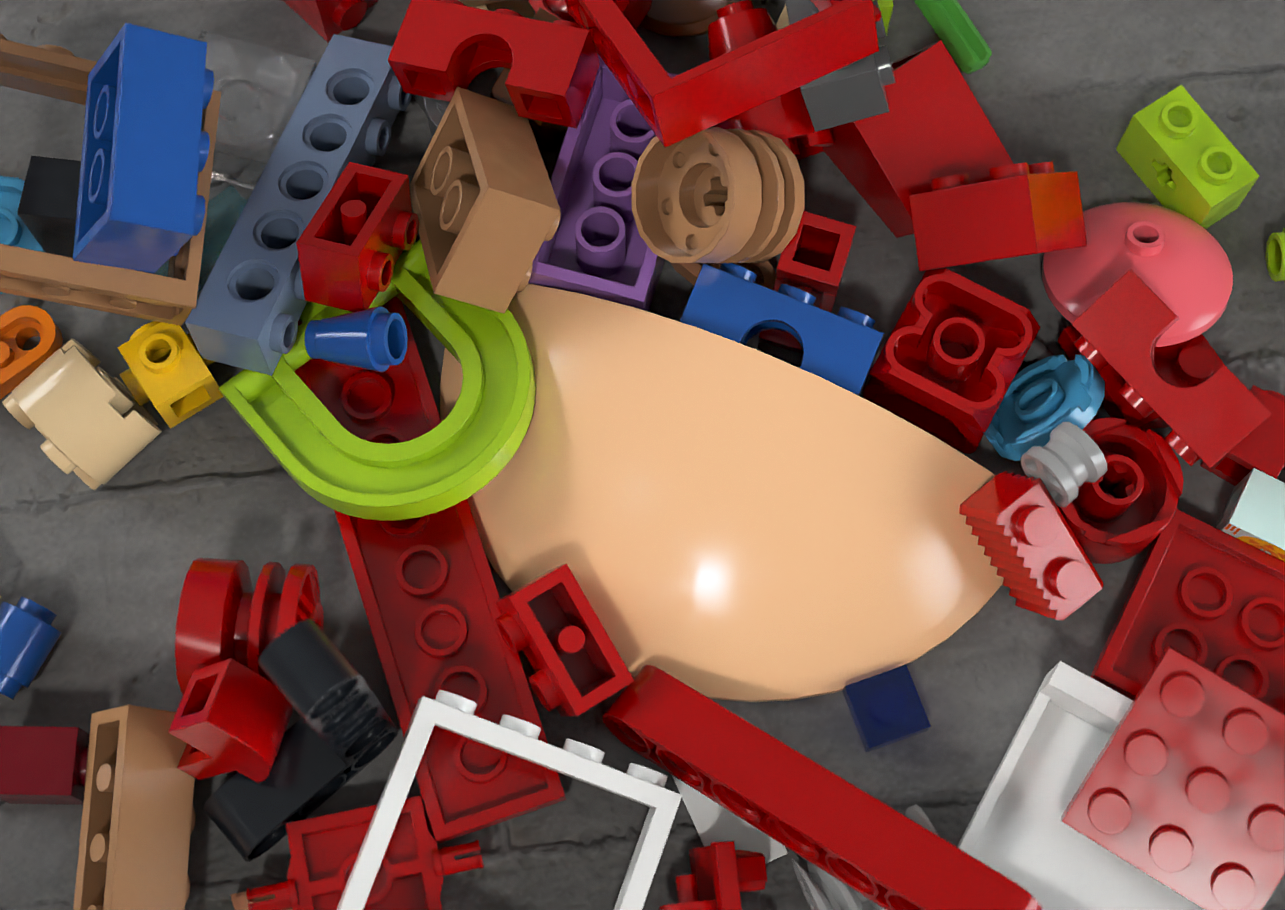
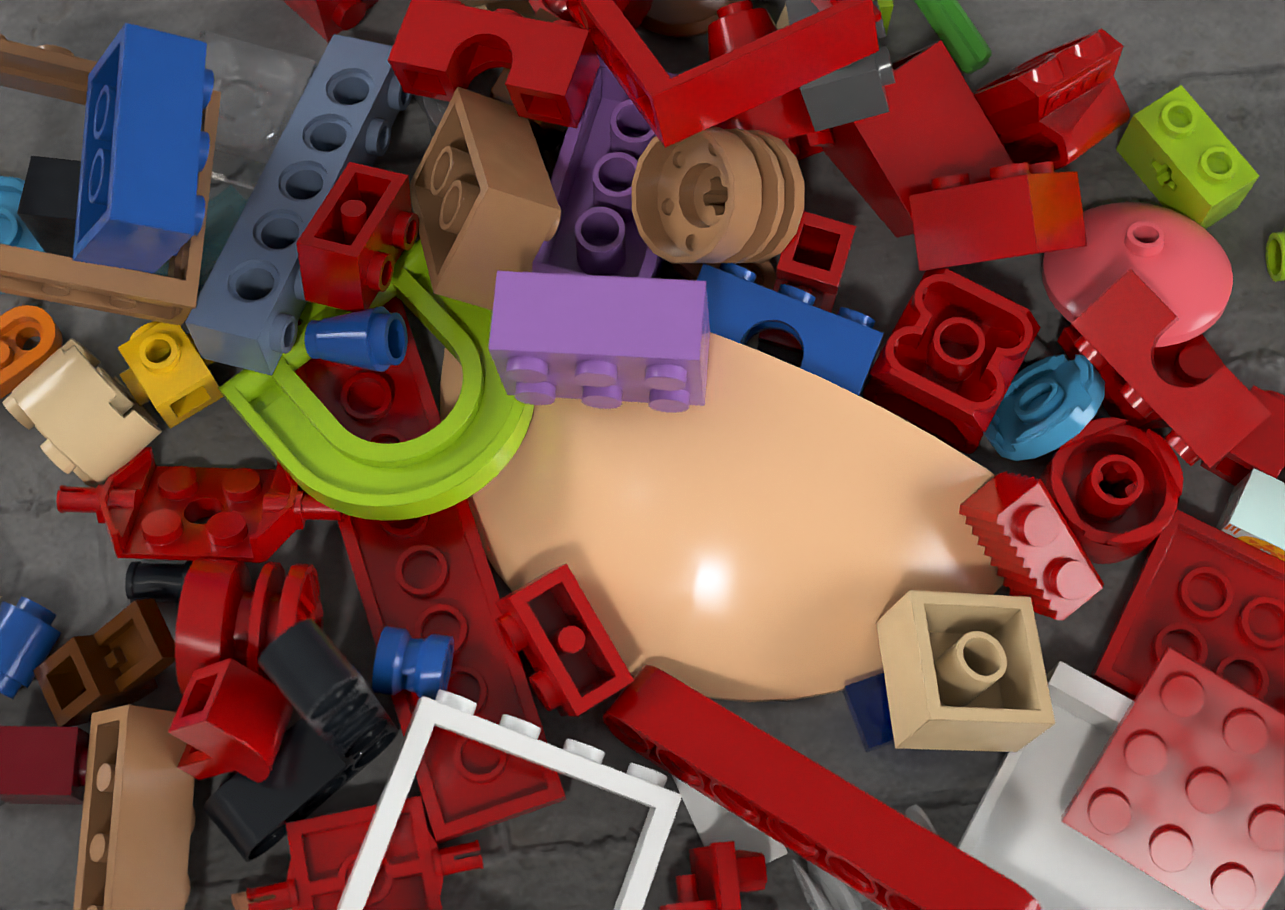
light grey wheel [1020,422,1108,507] -> none
none -> reddish brown brick [33,598,175,727]
none -> red plate [56,447,345,563]
none -> black pin [125,560,193,603]
none -> blue wheel [372,626,454,700]
none -> medium lavender brick [488,271,710,413]
none -> tan brick [876,590,1055,752]
none -> red piece [972,28,1130,170]

